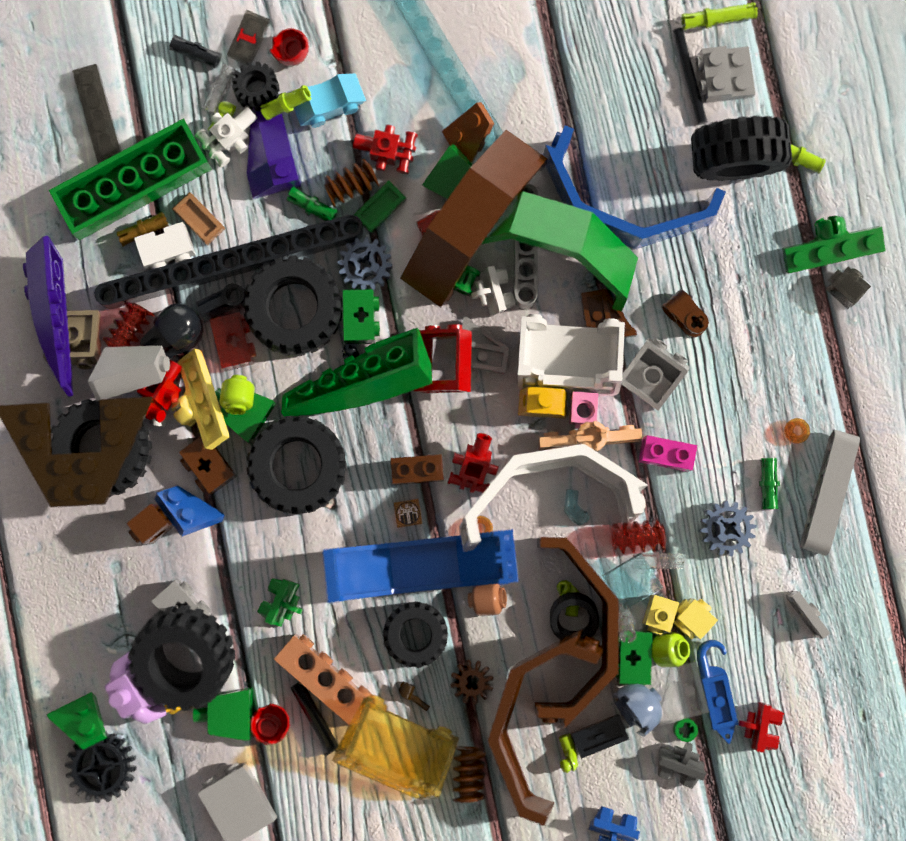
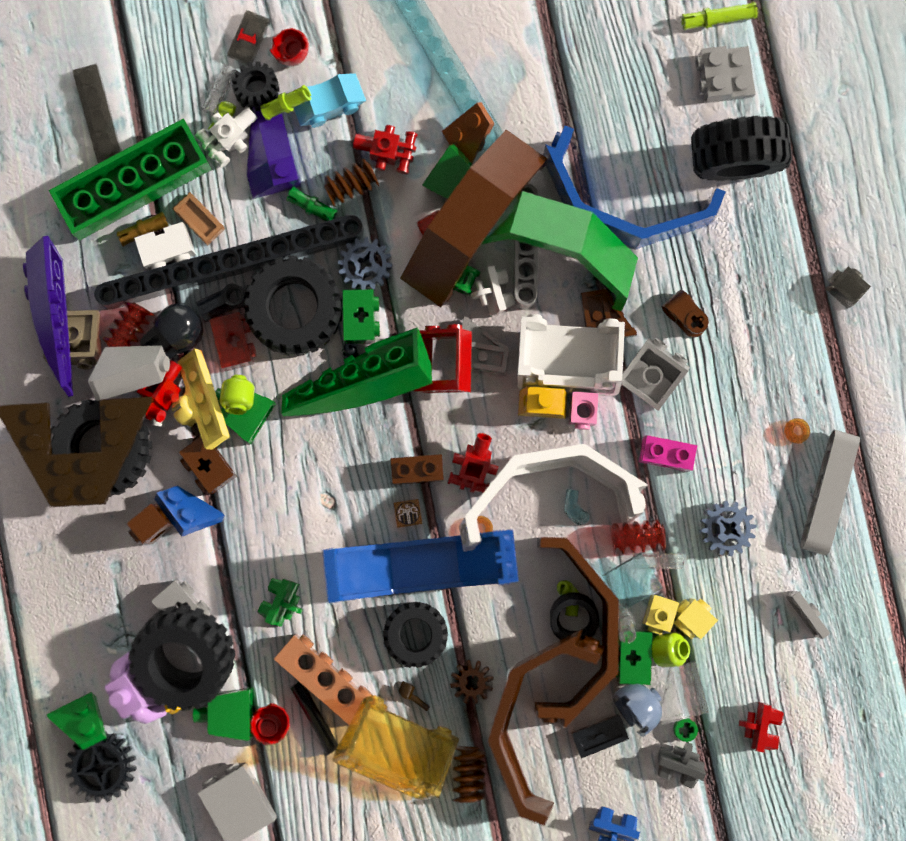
black pin [169,35,222,69] -> none
black tyre [246,415,347,514] -> none
green tile [353,180,407,234] -> none
nougat head [468,584,507,616] -> none
light nougat plate [538,421,642,451] -> none
lime arm [558,733,578,773] -> none
black bar [673,28,707,125] -> none
blue plate [697,640,739,744] -> none
green pin [759,458,780,509] -> none
green plate [782,216,886,274] -> none
lime pin [791,145,826,174] -> none

